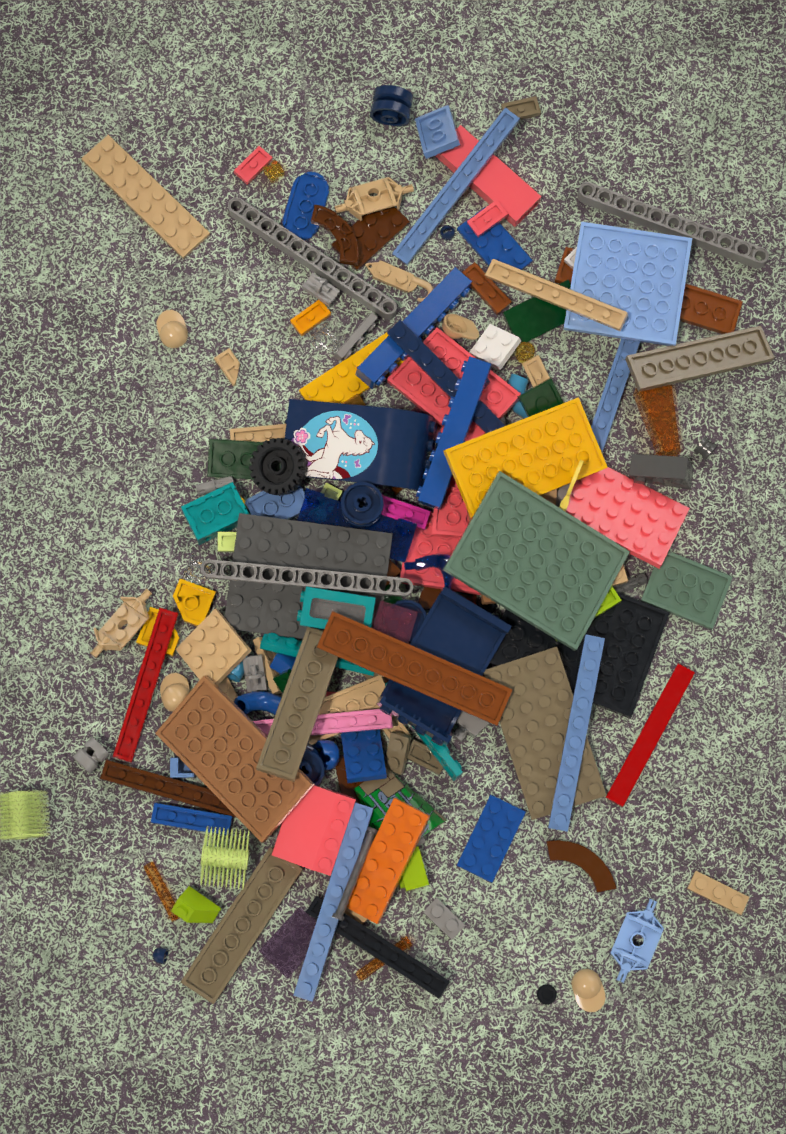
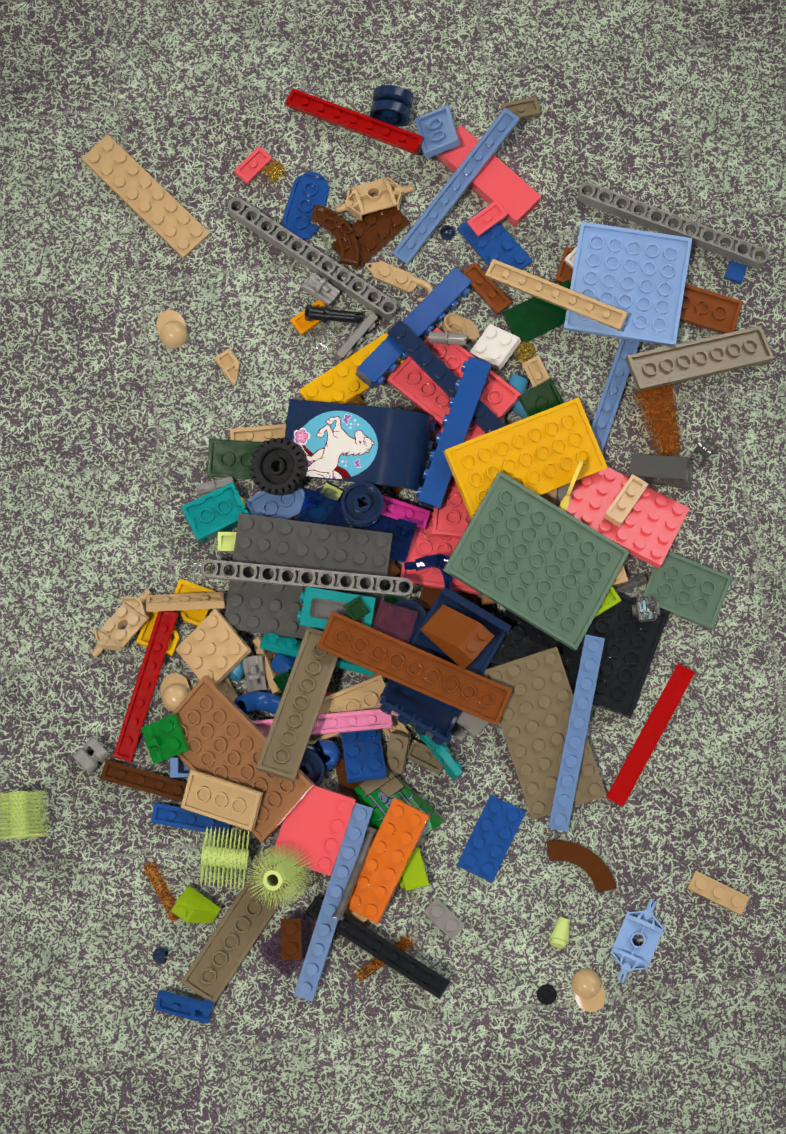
none -> green hinge [141,713,190,765]
none -> tan tile [146,592,225,612]
none -> blue plate [155,990,213,1023]
none -> tan plate [181,770,264,831]
none -> yellowish green piece [245,842,315,910]
none -> reddish brown brick [281,918,302,961]
none -> red tile [285,88,424,155]
none -> black pin [304,304,362,324]
none -> dark green tile [343,596,370,621]
none -> dark orange slope [420,604,494,670]
none -> light grey axle [429,331,467,346]
none -> yellowish green cone [549,917,570,949]
none -> tan plate [604,474,648,527]
none -> head [632,596,660,622]
none -> blue tile [724,260,747,284]

